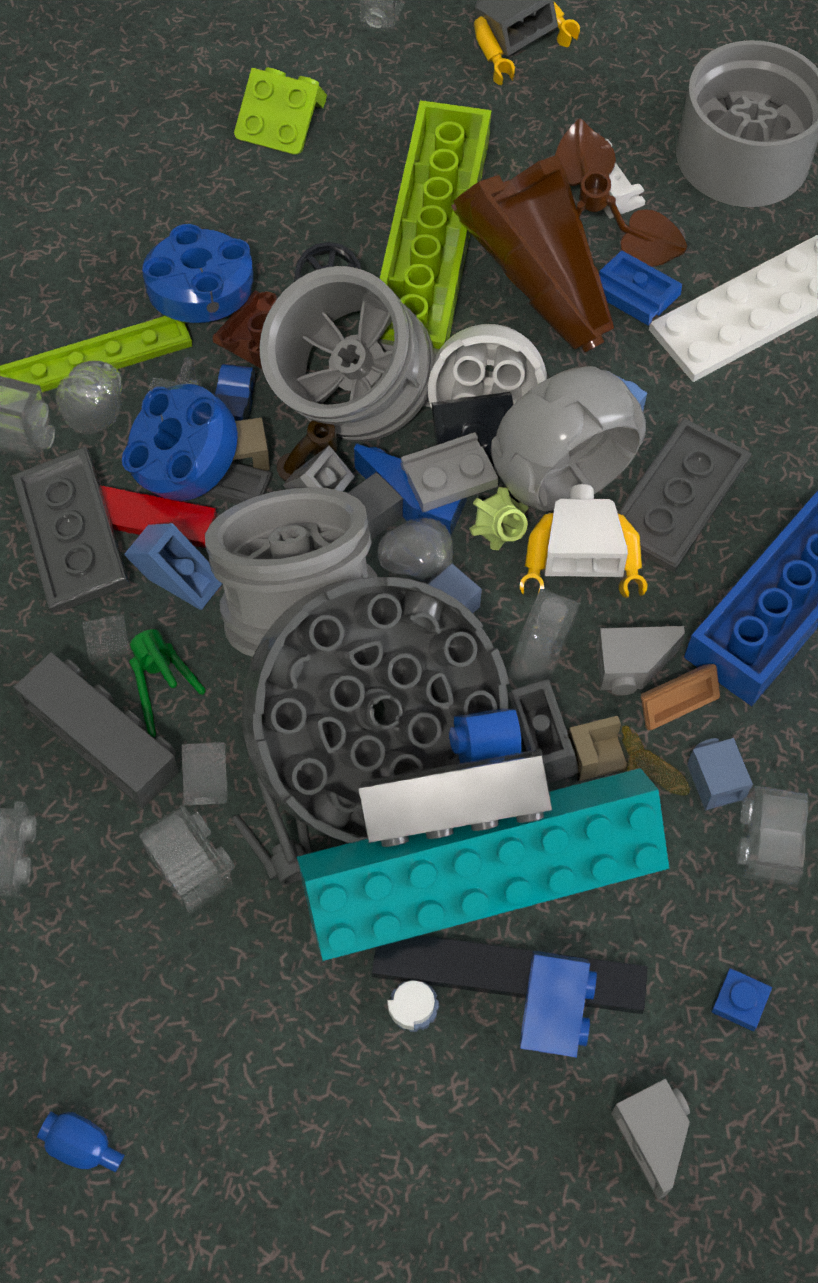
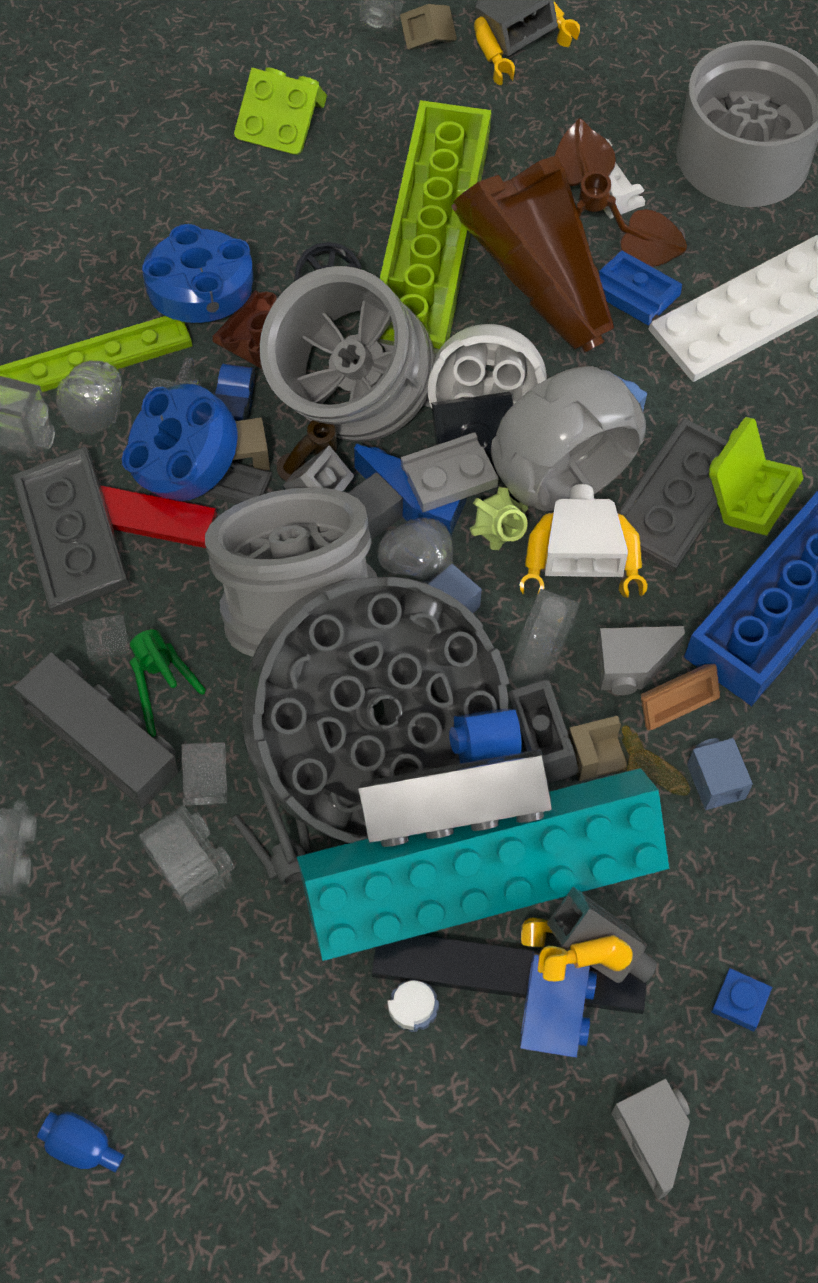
medium blue slope [124,523,222,610] -> none
clear brick [737,786,808,886] -> none
none -> dark tan panel [400,4,457,50]
none -> torso [521,887,657,984]
none -> lime bracket [709,417,804,536]

